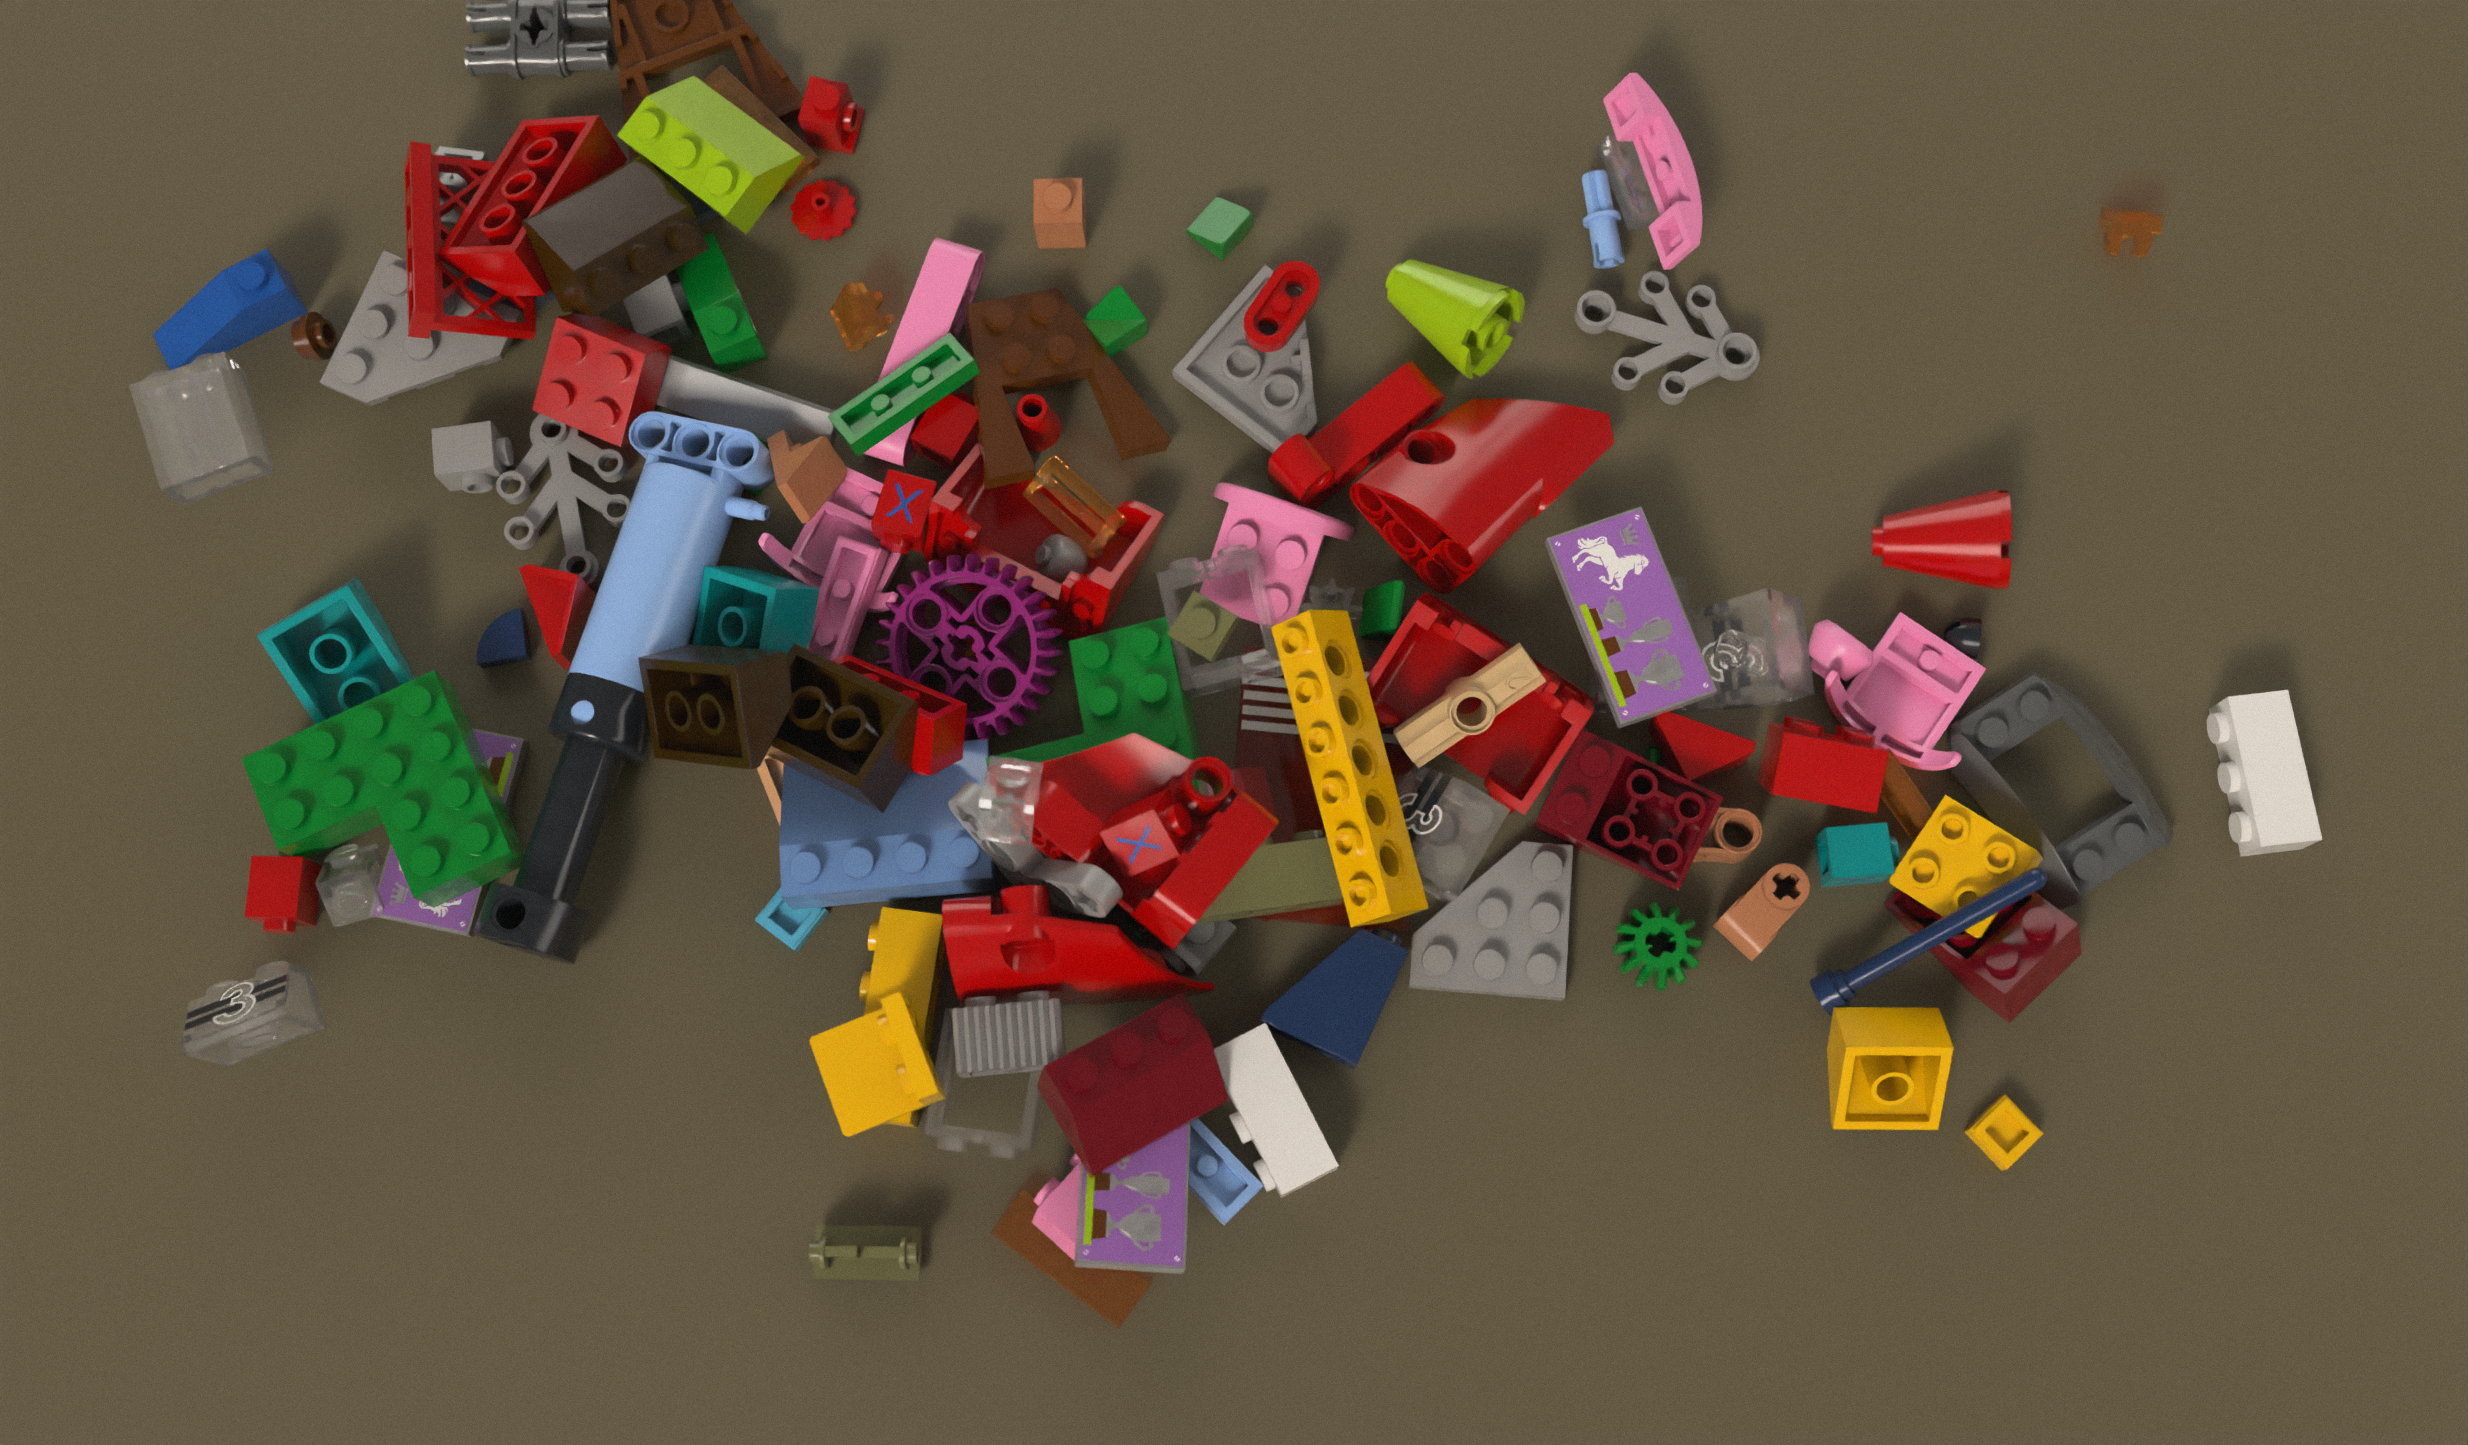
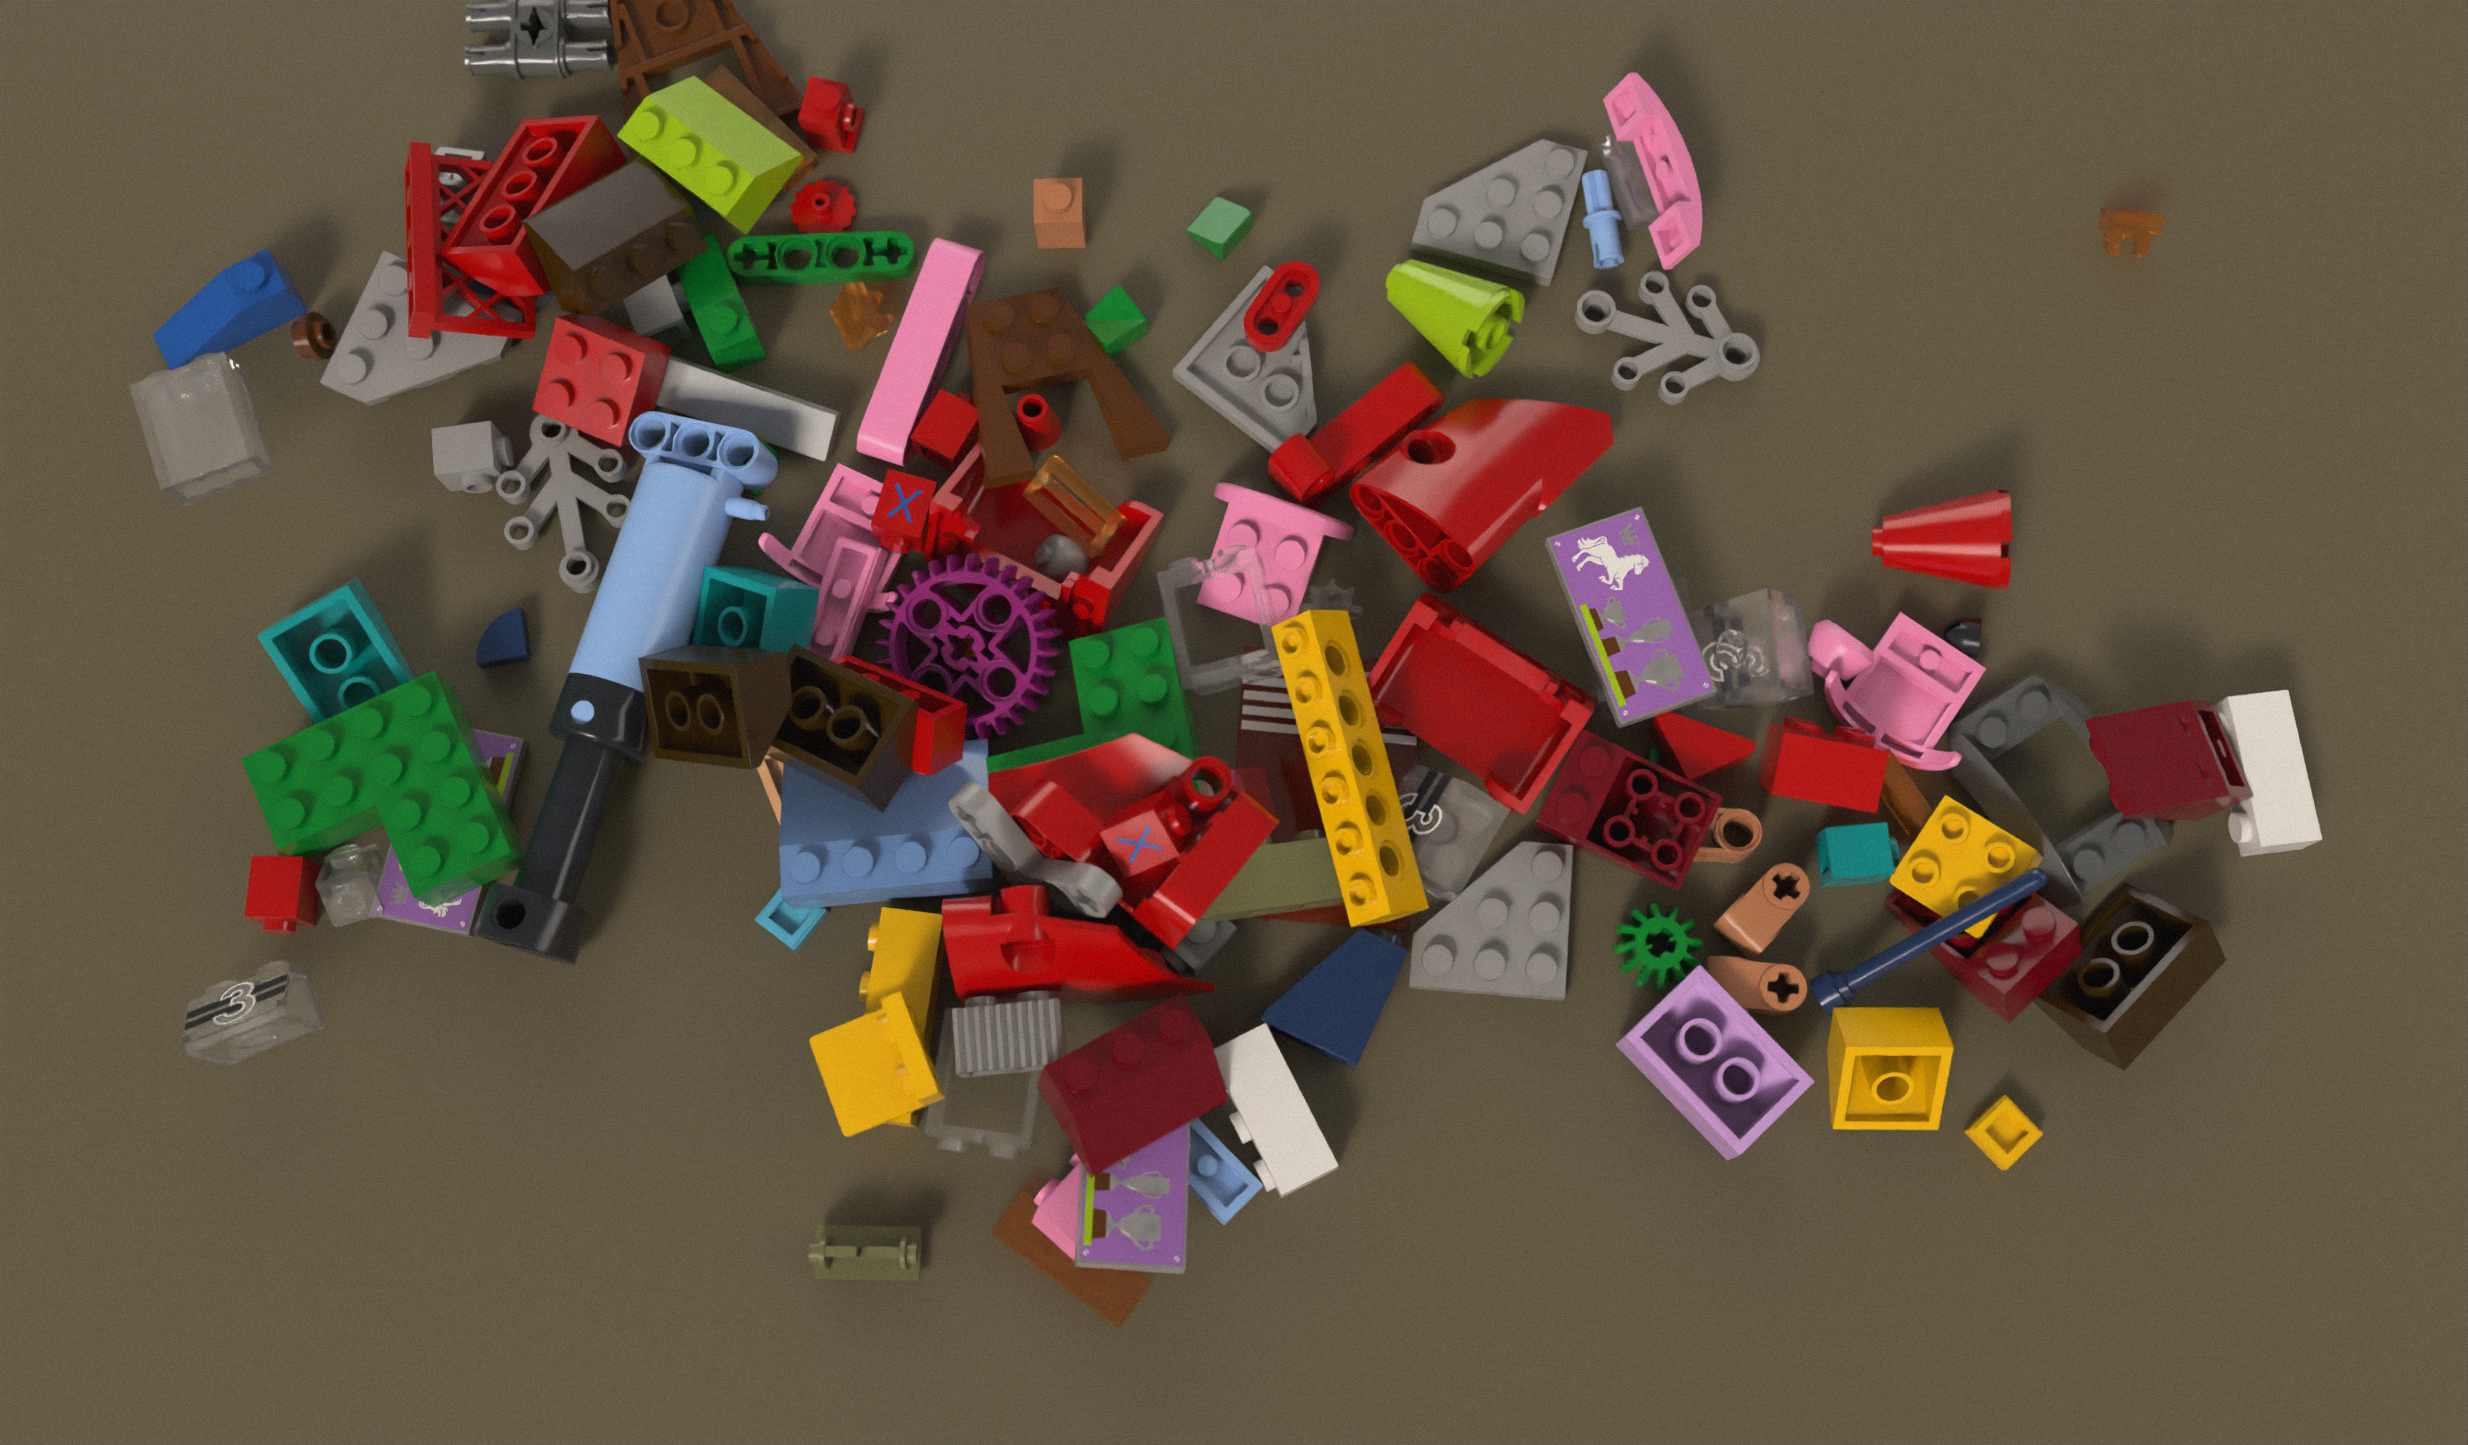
red slope [519,564,597,670] -> none
nougat slope [767,430,848,524] -> none
green plate [827,333,980,457] -> none
clear bracket [978,756,1043,845] -> none
olive plate [1167,590,1241,663] -> none
green slope [1359,580,1405,642] -> none
tan piece [1393,642,1546,768] -> none
none -> green beam [727,231,918,286]
none -> light grey plate [1411,139,1588,287]
none -> lavender slope [1615,965,1815,1160]
none -> nougat piece [1704,956,1808,1016]
none -> dark brown slope [2033,882,2226,1071]
none -> dark red slope [2085,700,2254,821]

